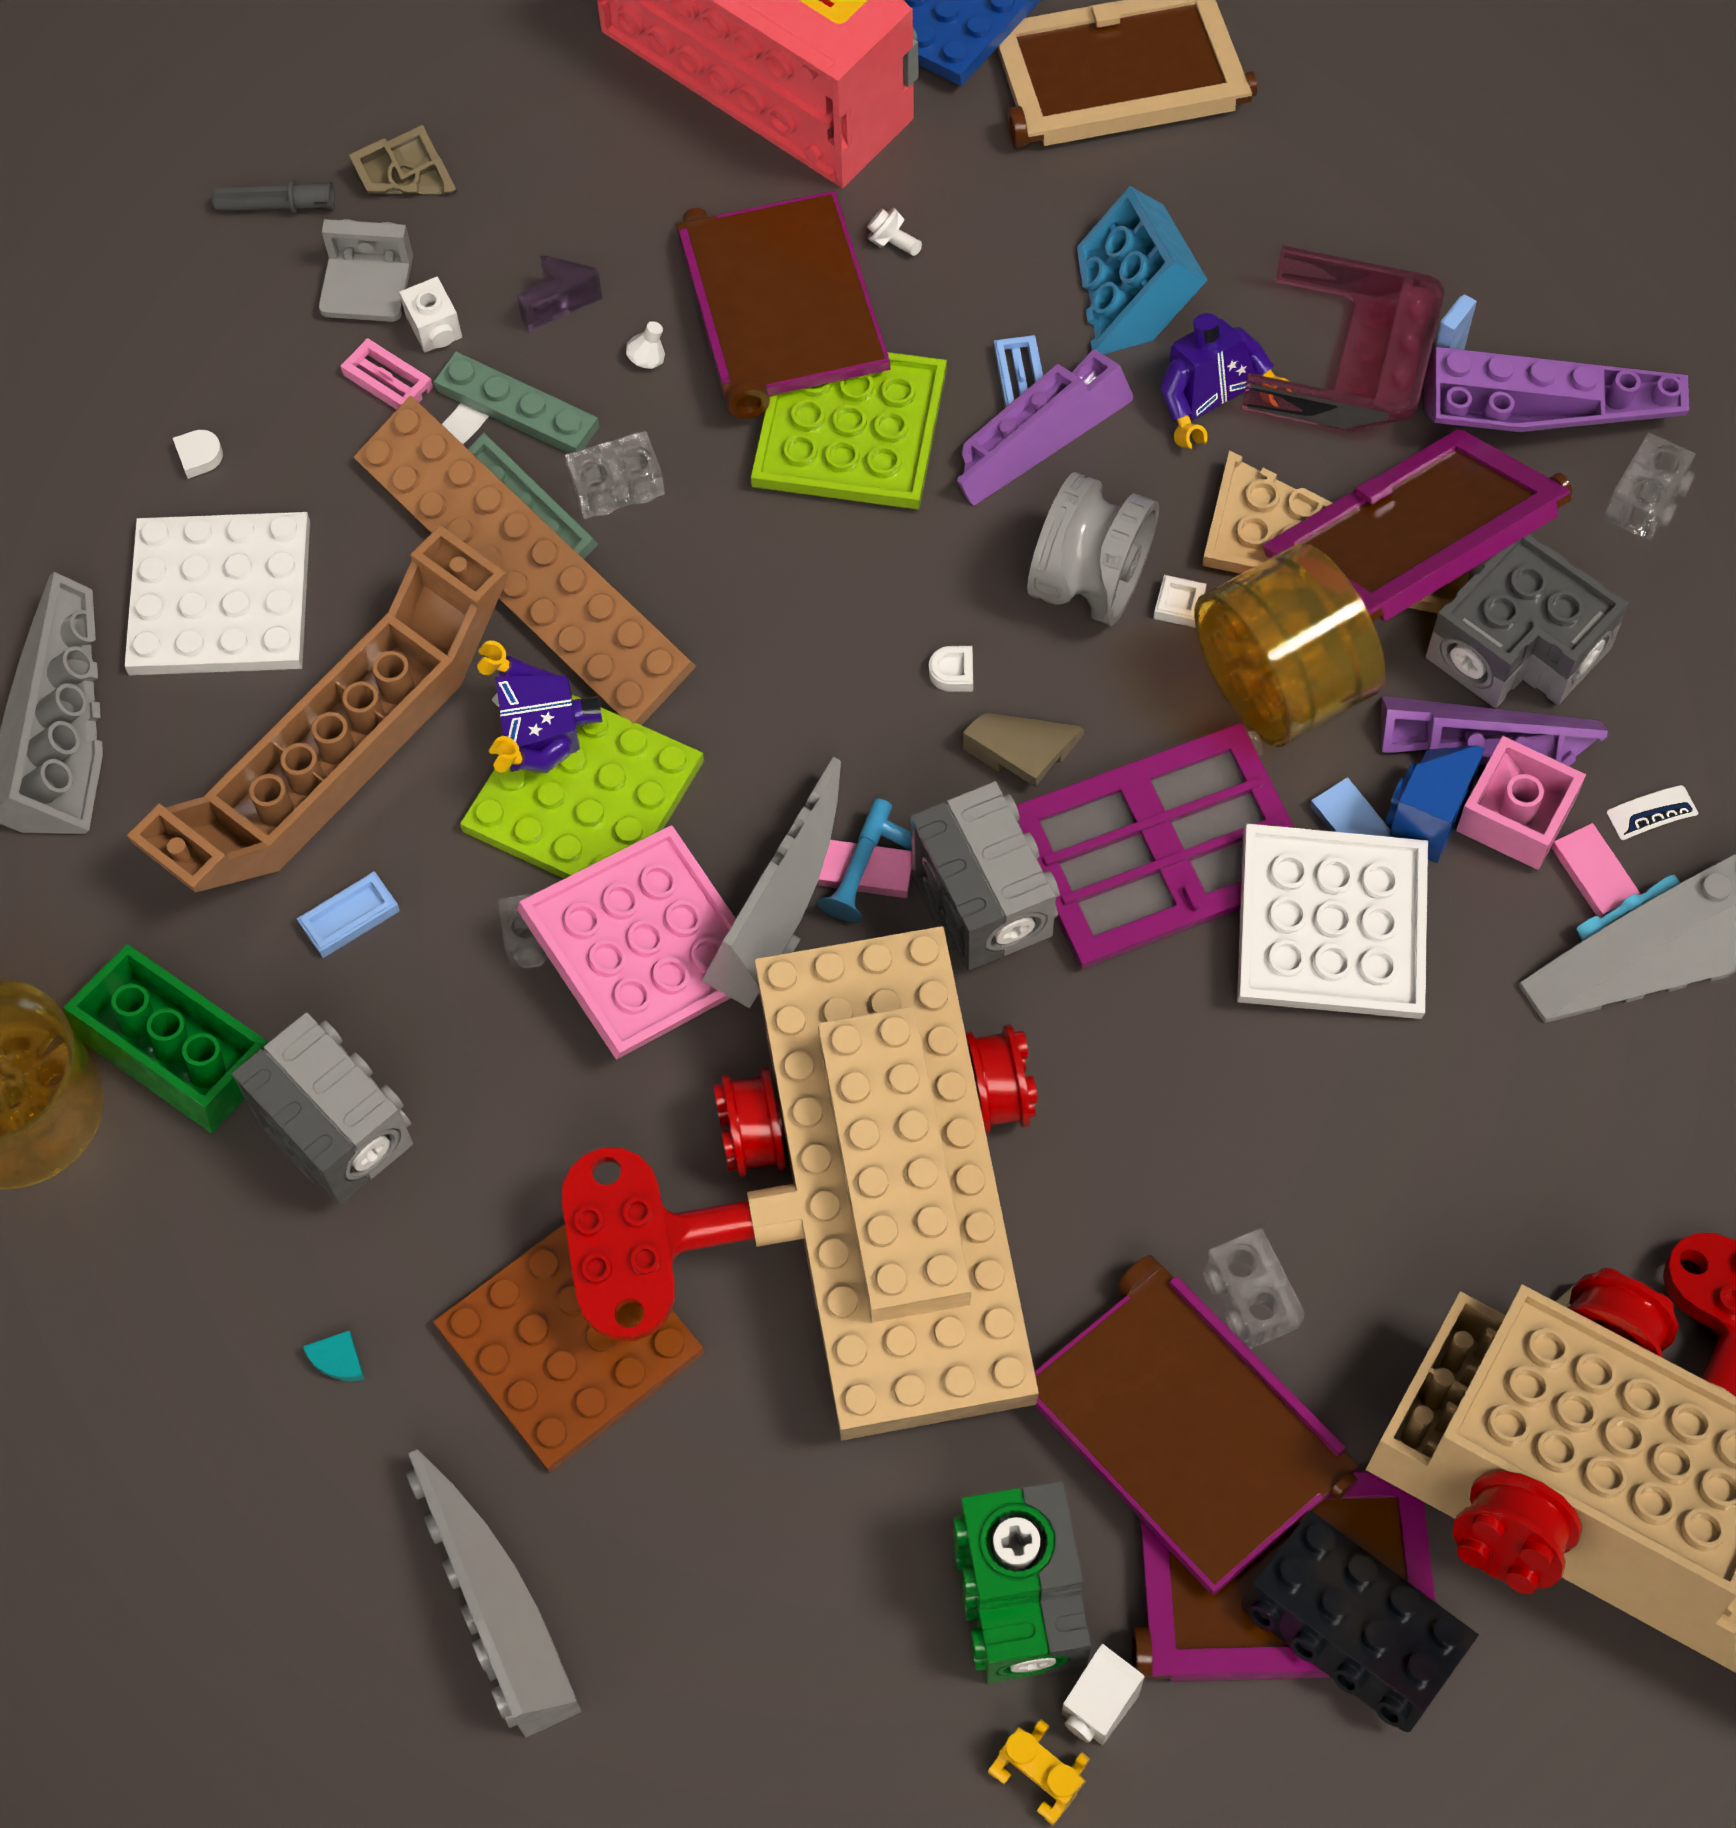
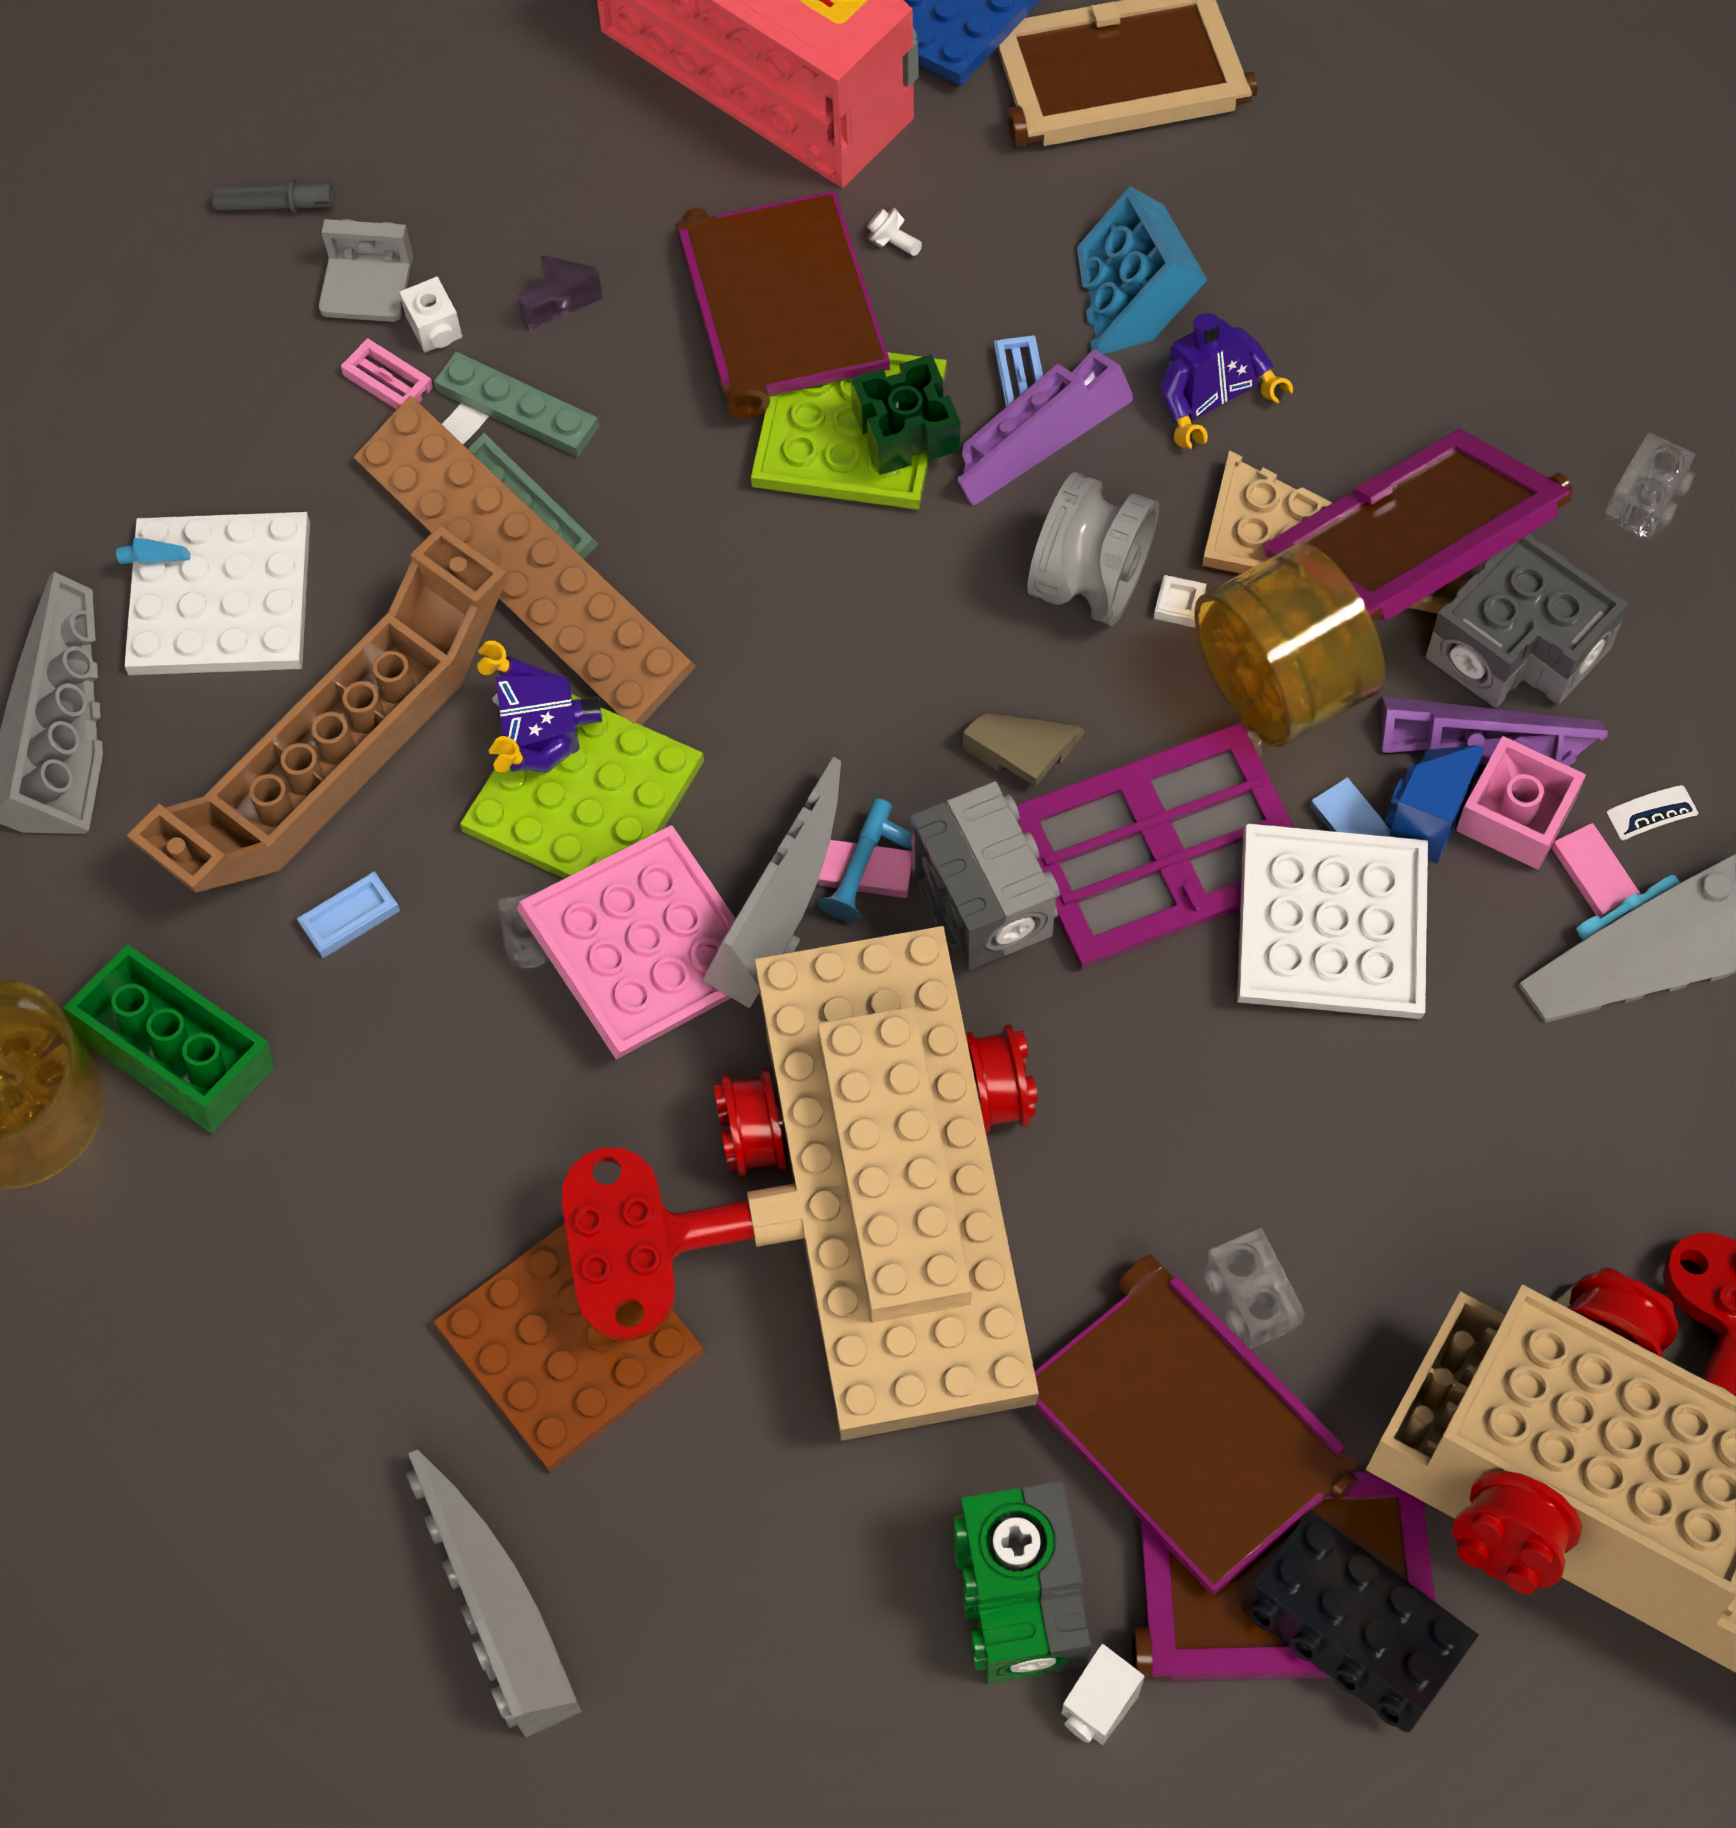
white tile [173,430,223,479] -> none
piece [231,1012,413,1206] -> none
teal tile [303,1331,365,1382] -> none
dark tan slope [349,124,457,195] -> none
clear brick [565,431,665,519] -> none
white rock [626,322,665,369] -> none
white tile [929,646,973,692] -> none
yellow piece [988,1719,1090,1826] -> none
clear pink windscreen [1242,245,1444,432] -> none
medium lavender wedge [1424,347,1689,432] -> none
light blue tile [1432,294,1477,356] -> none
none -> dark azure bar [116,538,190,565]
none -> dark green brick [851,354,961,475]

